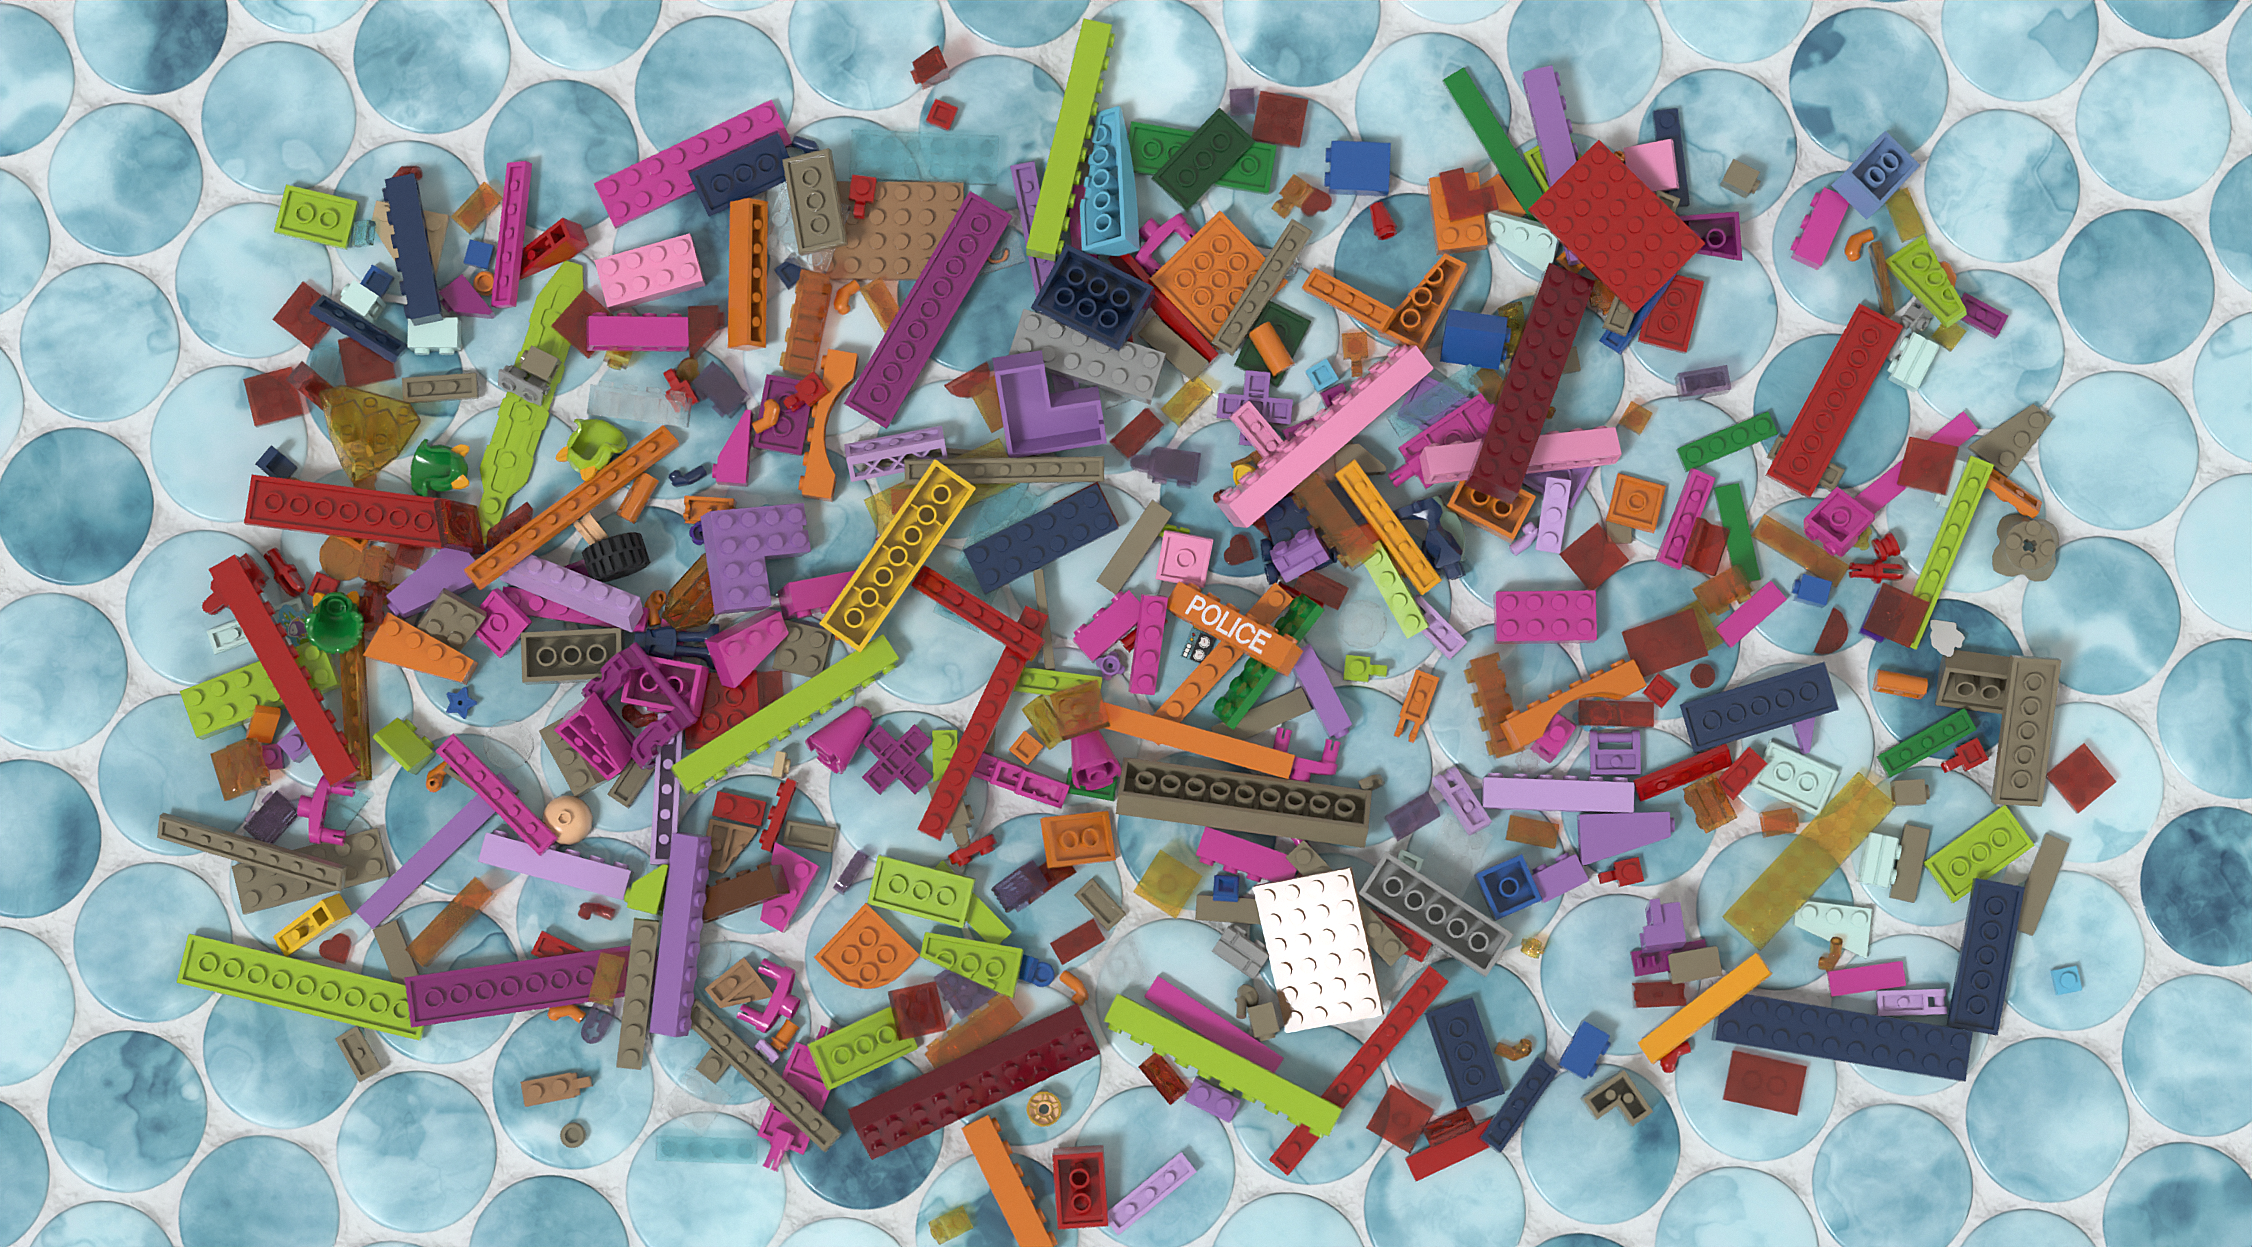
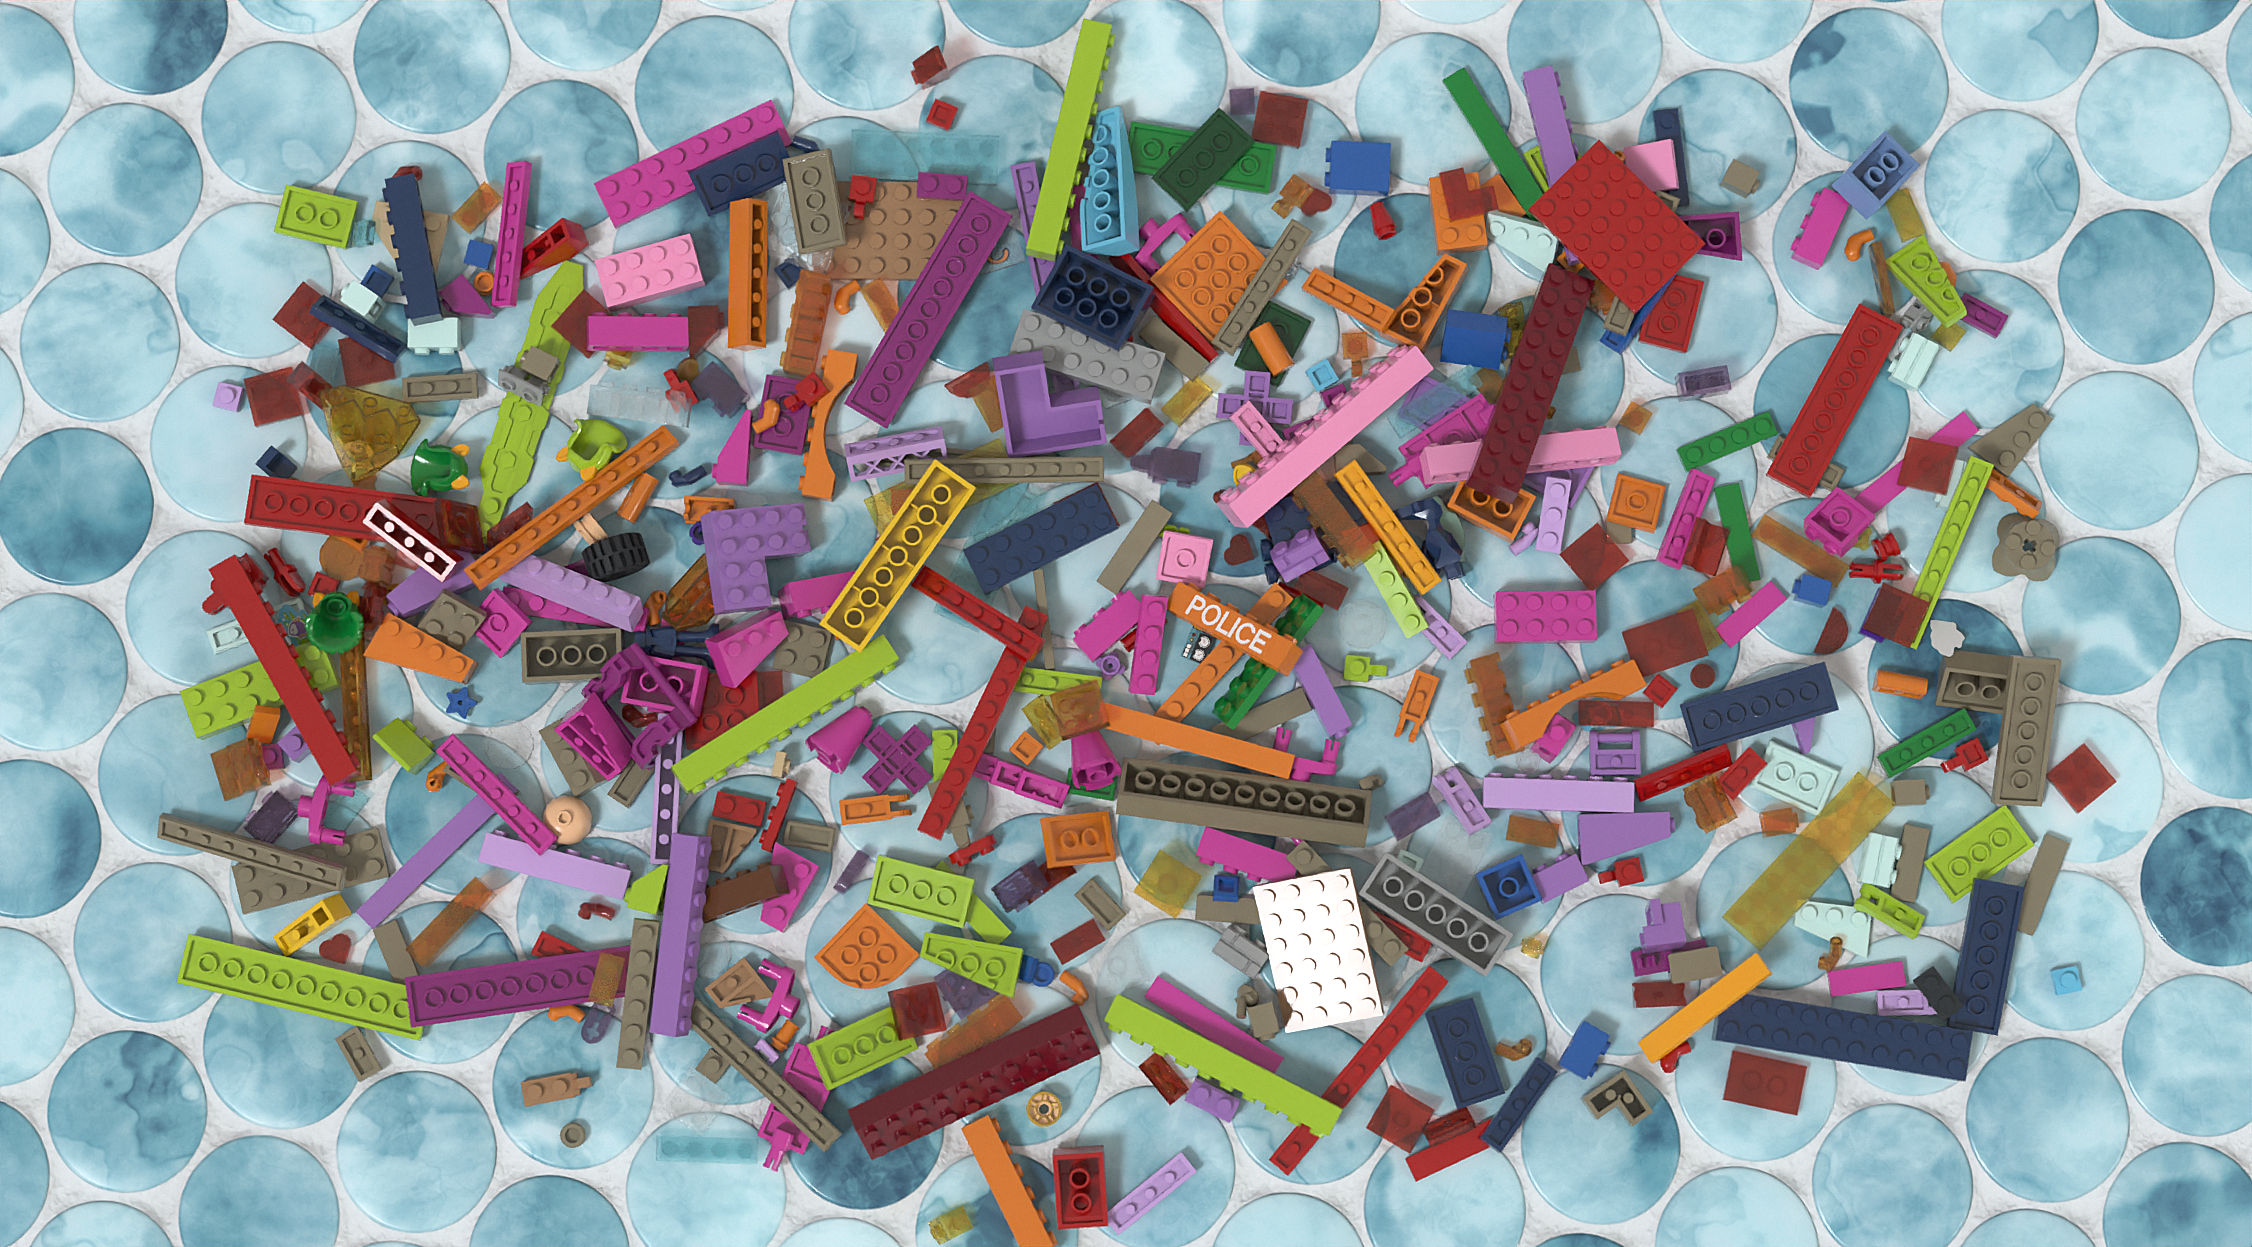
none -> lavender plate [212,382,244,412]
none -> brick [363,499,464,582]
none -> orange hinge [839,794,912,826]
none -> magenta plate [916,172,968,201]
none -> lime plate [1854,883,1925,940]
none -> black plate [1913,966,1964,1022]

